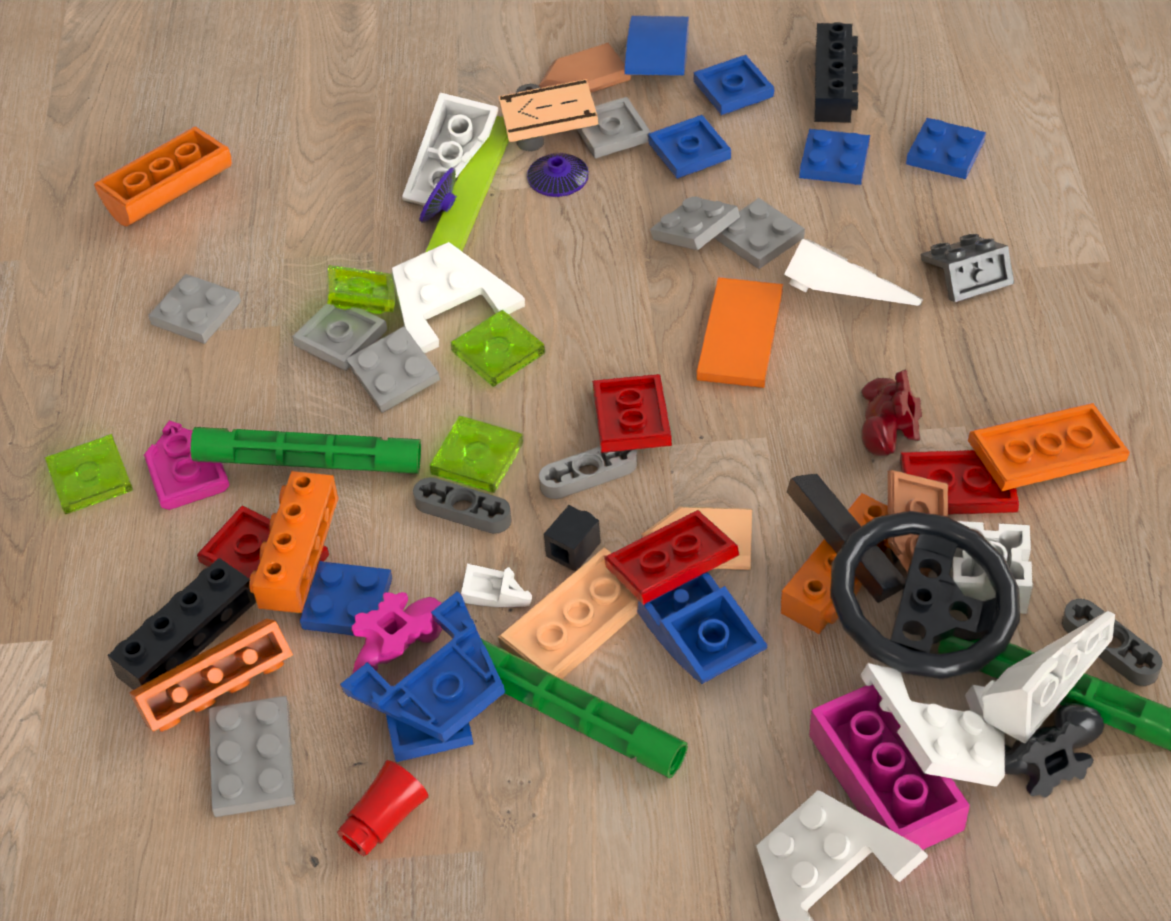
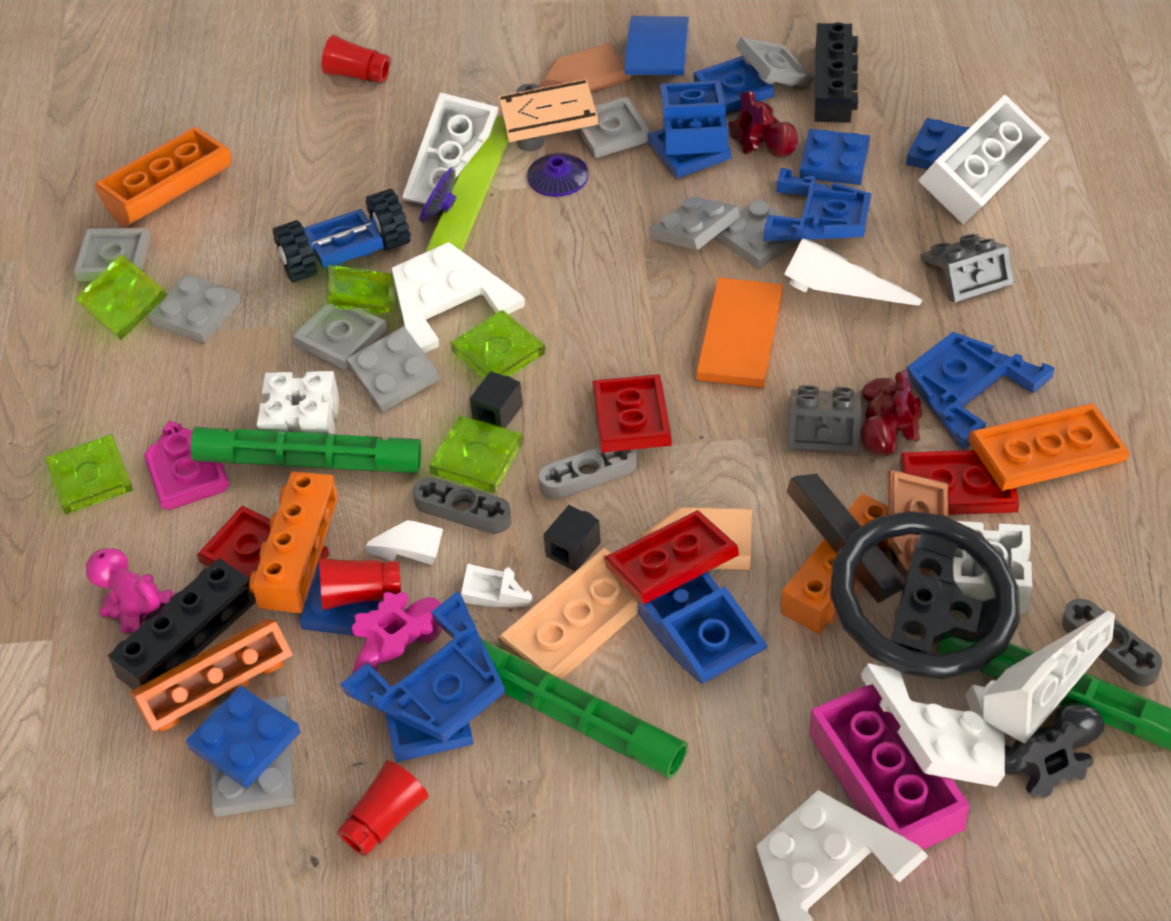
none -> light grey plate [74,228,151,282]
none -> clear neon green plate [75,254,168,340]
none -> dark pink animal [86,548,174,634]
none -> blue plate [186,686,301,789]
none -> white brick [257,371,340,434]
none -> plate [273,188,411,283]
none -> red plant [320,558,401,611]
none -> red plant [321,35,391,83]
none -> white slope [364,520,443,566]
none -> black brick [469,371,523,433]
none -> blue slope [660,80,728,155]
none -> dark red animal [728,91,798,158]
none -> light grey plate [736,37,814,88]
none -> blue wing [763,168,871,241]
none -> dark grey bracket [787,385,861,453]
none -> blue wing [907,332,1055,449]
none -> white brick [918,95,1050,225]

